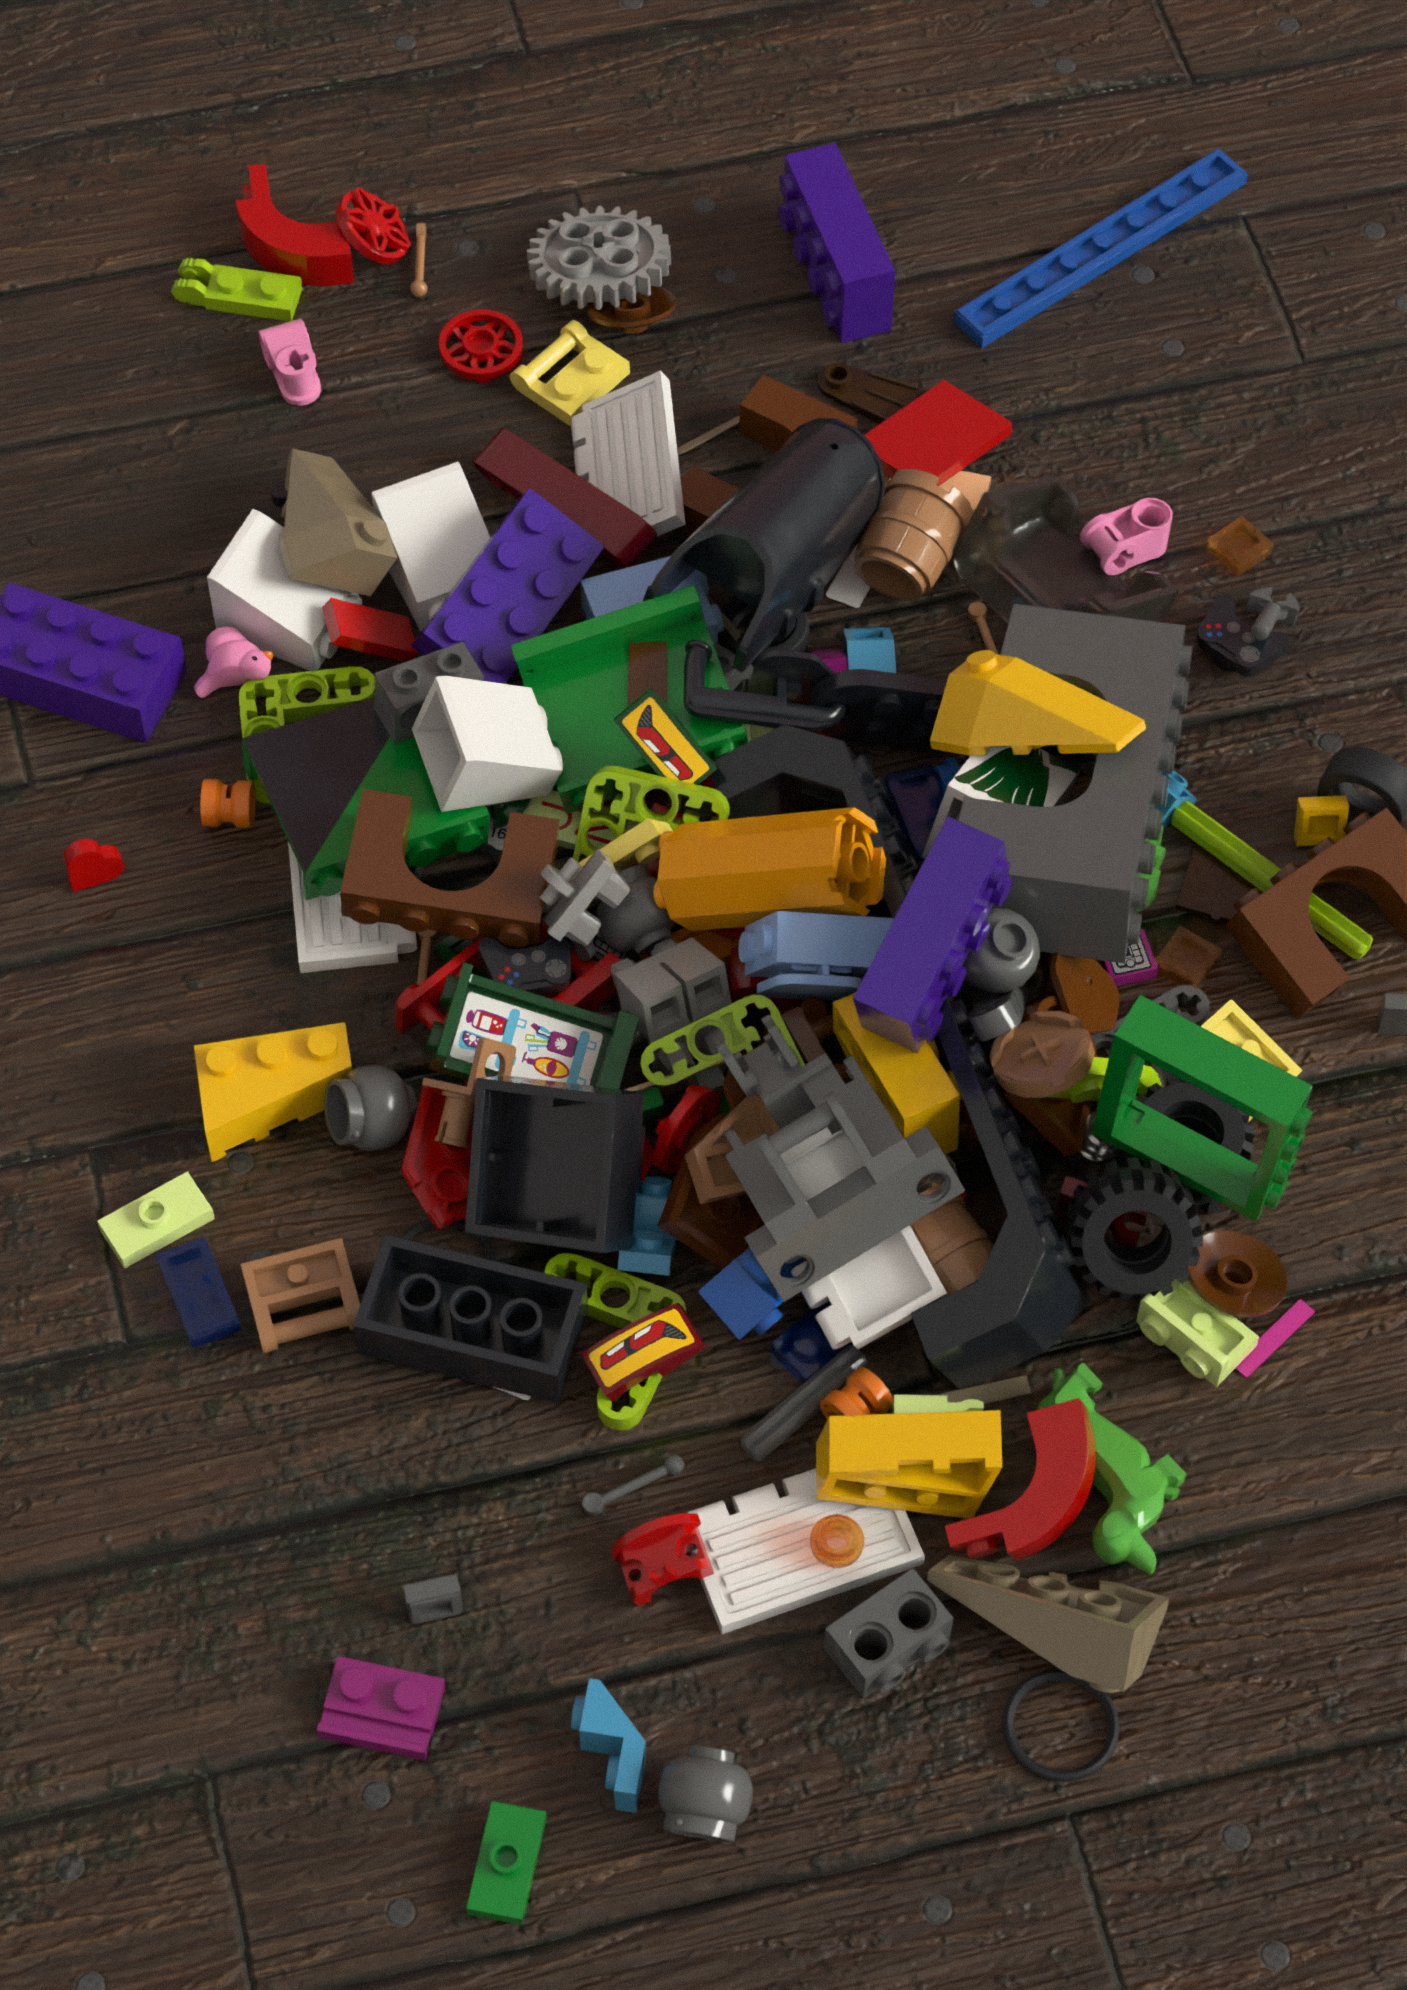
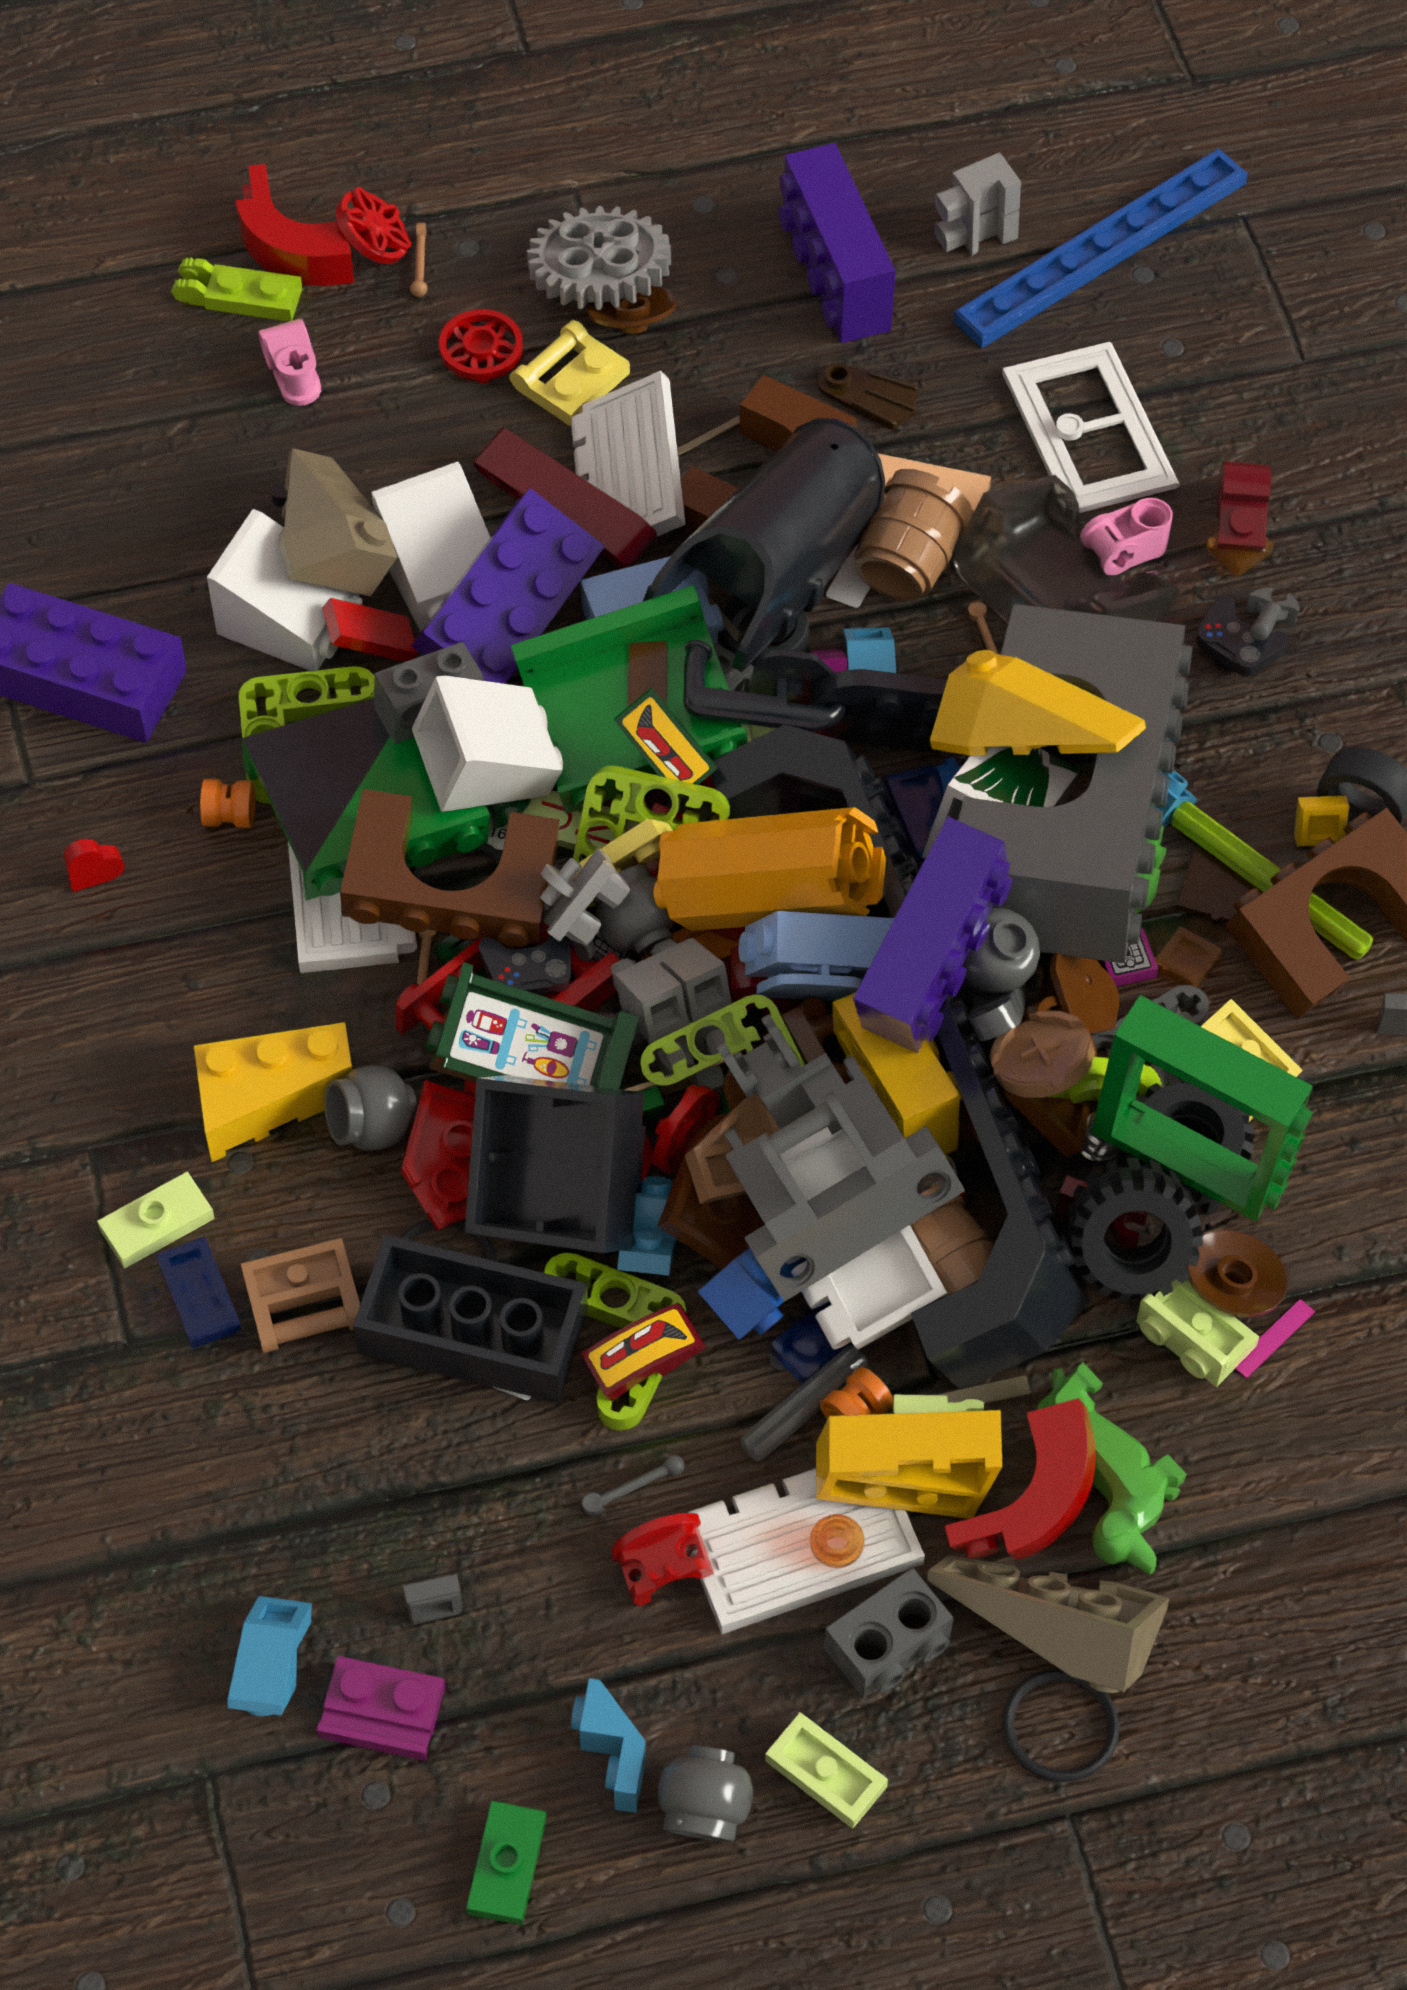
bright pink animal [194,626,273,698] -> none
medium nougat bracket [422,1037,516,1148] -> none
red tile [864,380,1013,486] -> none
none -> dark azure slope [228,1596,312,1716]
none -> yellowish green plate [765,1712,888,1829]
none -> light grey hips [934,152,1021,255]
none -> white door [1002,342,1180,516]
none -> dark red brick [1216,461,1271,552]

